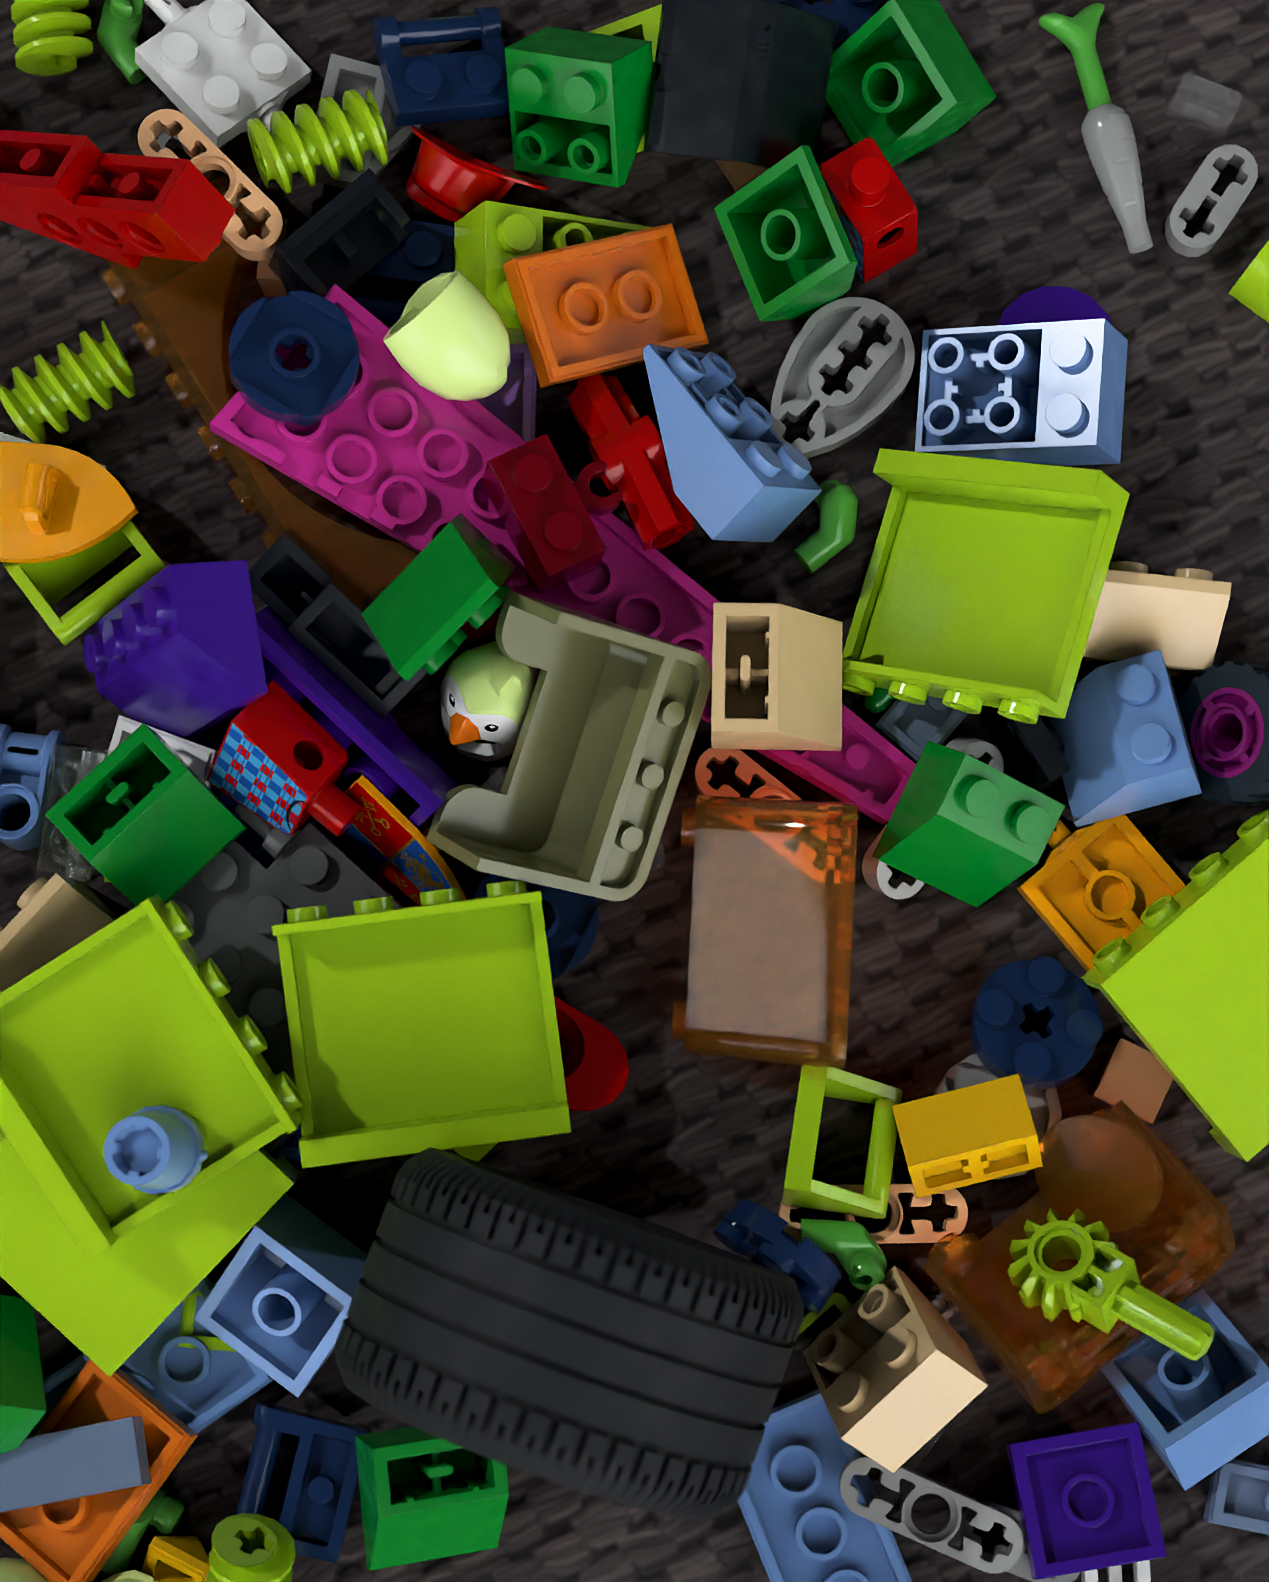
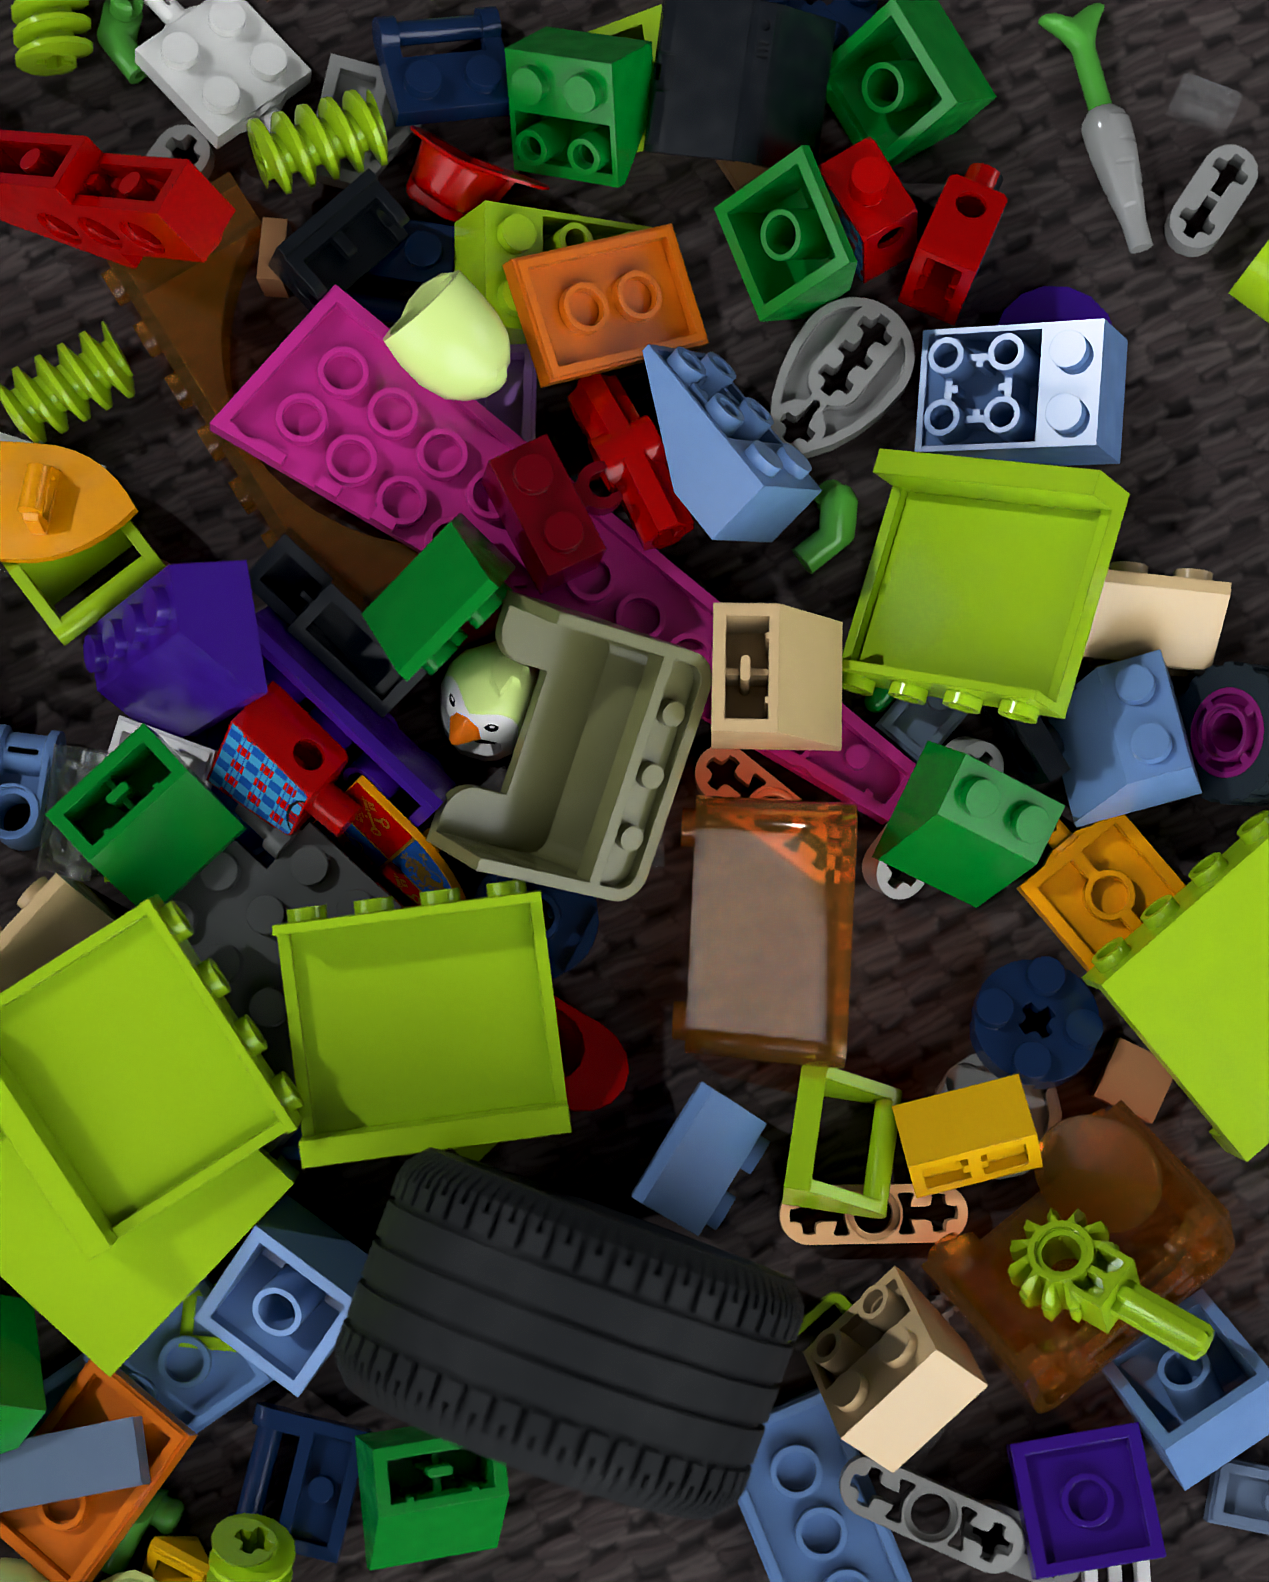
medium blue piece [104,1105,208,1194] -> none
light nougat beam [138,109,287,261] -> none
dark blue plate [229,291,360,426] -> none
dark blue plate [713,1199,842,1313] -> none
bright green arm [800,1218,887,1291] -> none
none -> medium blue slope [631,1082,770,1236]
none -> red torso [897,163,1008,325]

